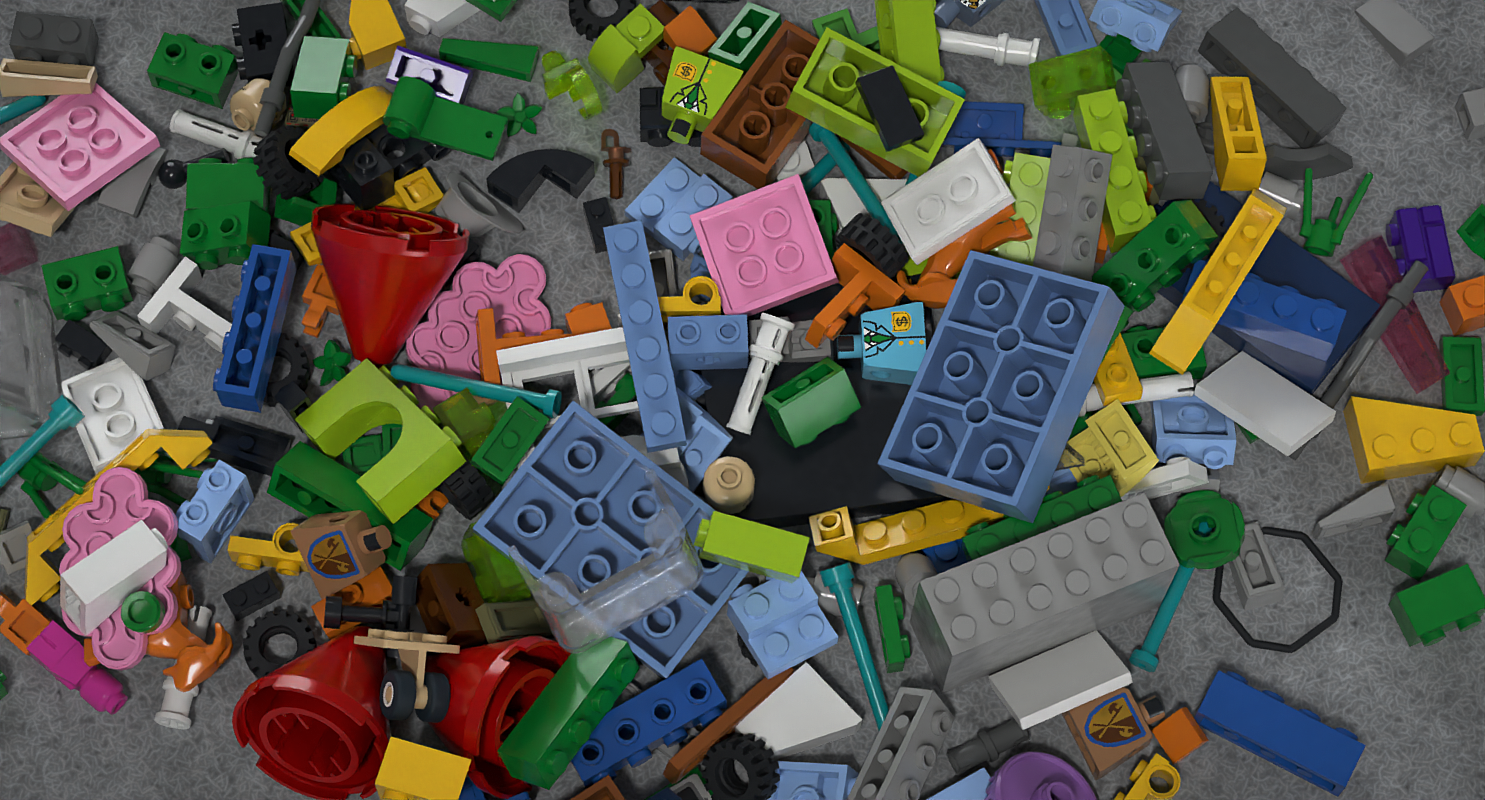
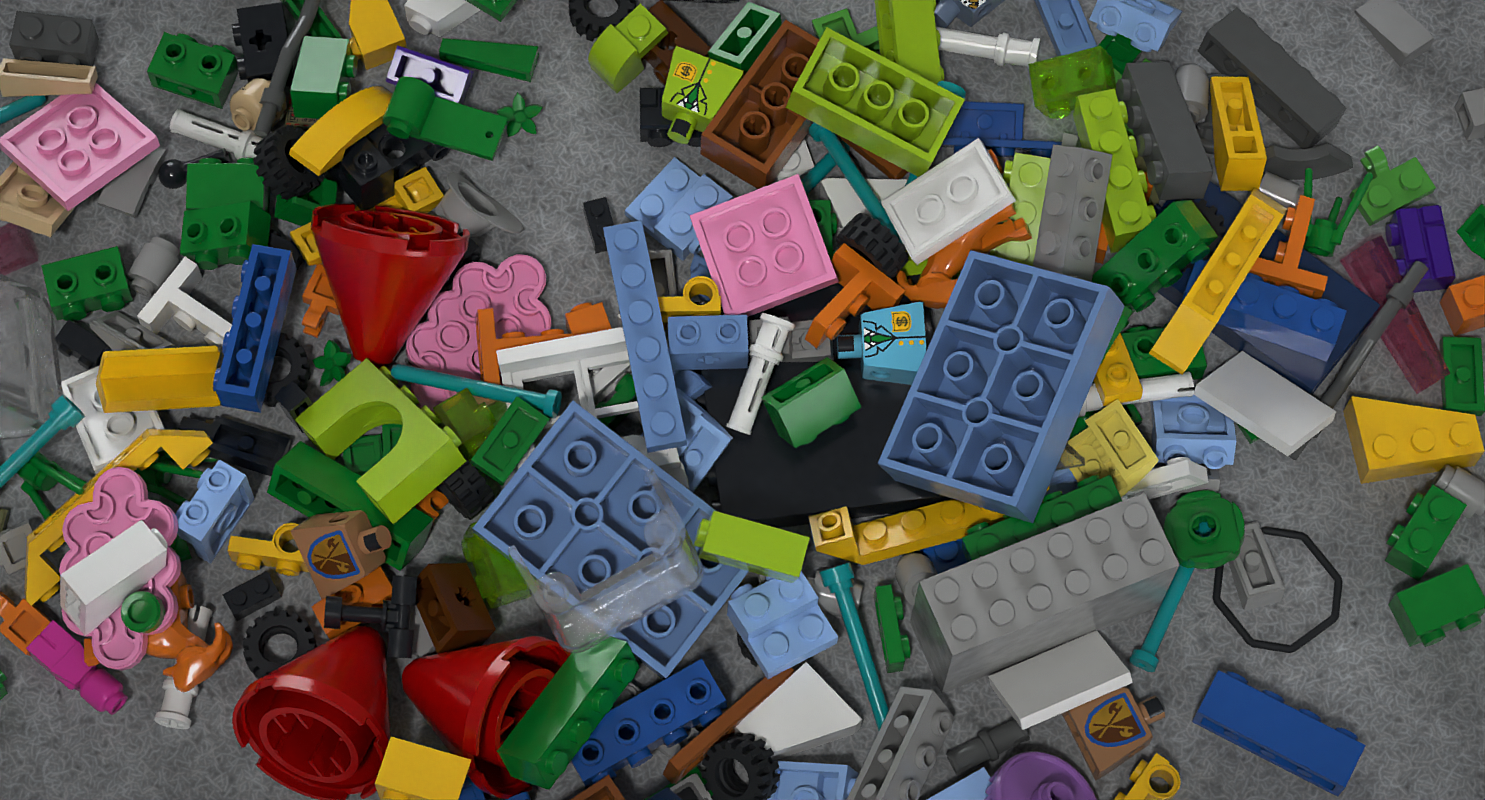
plate [354,629,460,723] -> none
olive tile [475,599,555,644] -> none
black brick [486,149,595,213] -> none
clear neon green piece [542,51,603,120] -> none
piece [601,129,631,199] -> none
orange slope [663,5,717,55] -> none
tan head [703,456,755,514] -> none
black tile [855,65,924,152] -> none
orange tile [1151,707,1209,764] -> none
light grey slope [1312,483,1396,540] -> none
none -> yellow panel [95,346,221,413]
none -> orange bracket [1249,195,1328,300]
none -> bright green plate [1349,145,1436,226]

